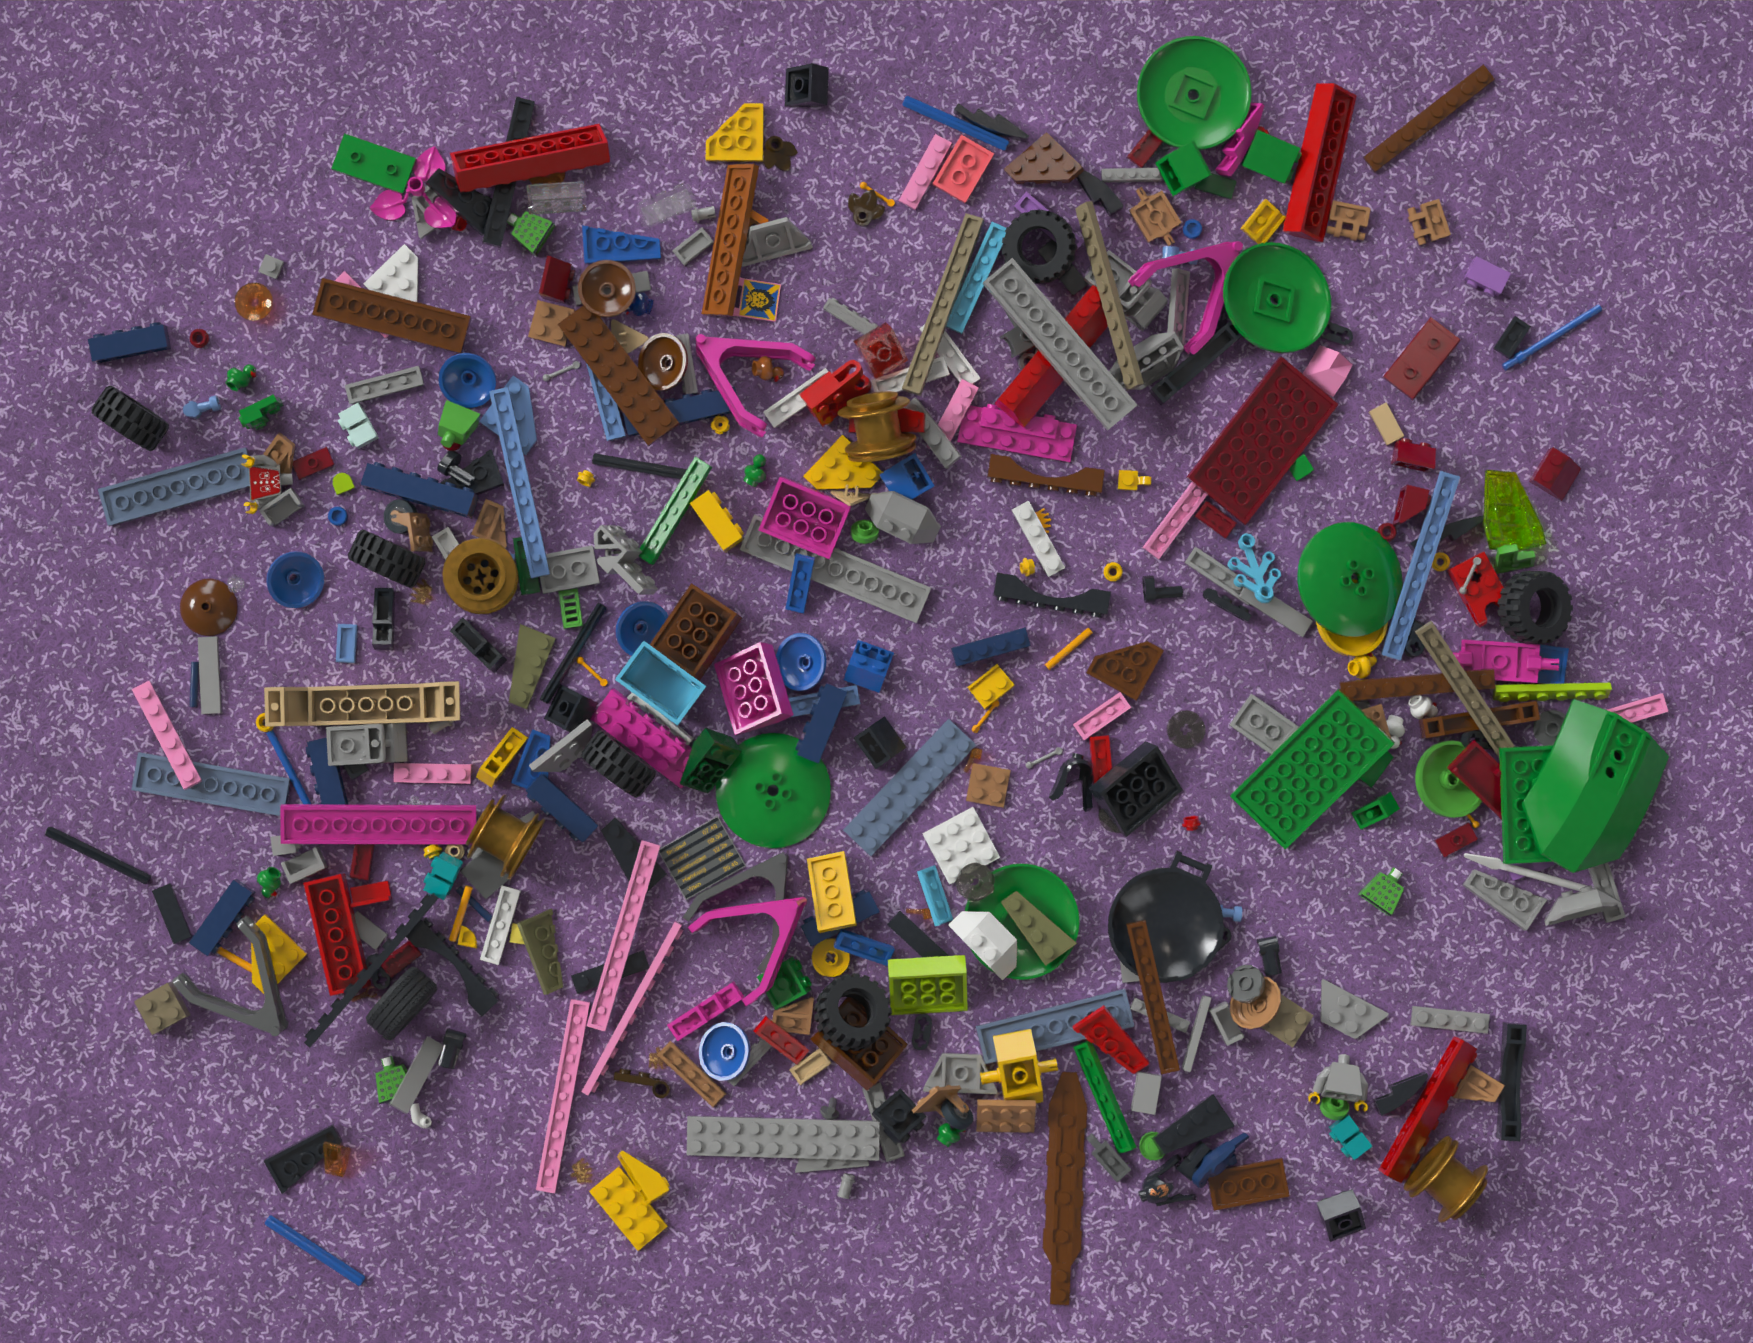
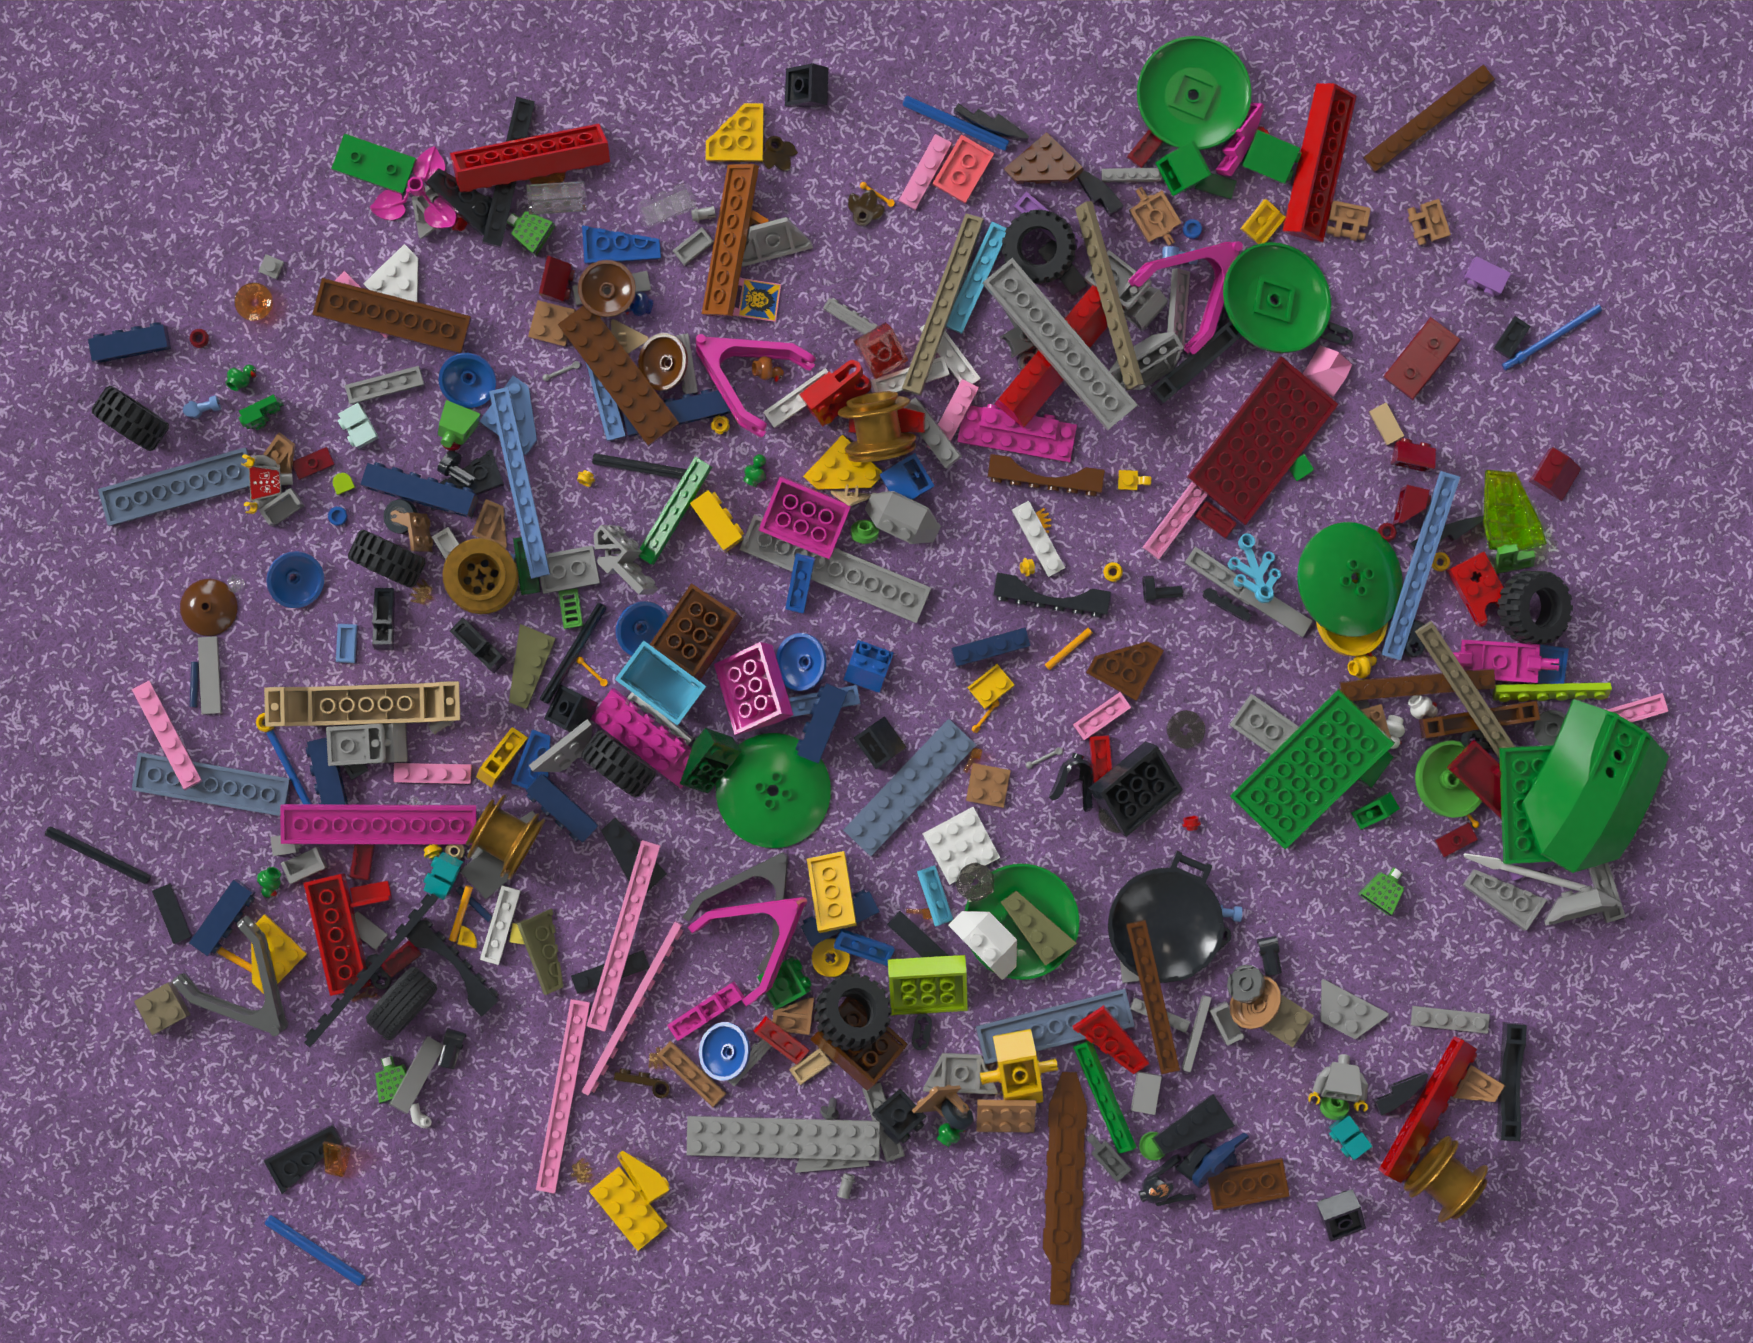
piece [659,816,746,900] -> none
light grey hinge [1459,557,1481,594] -> none

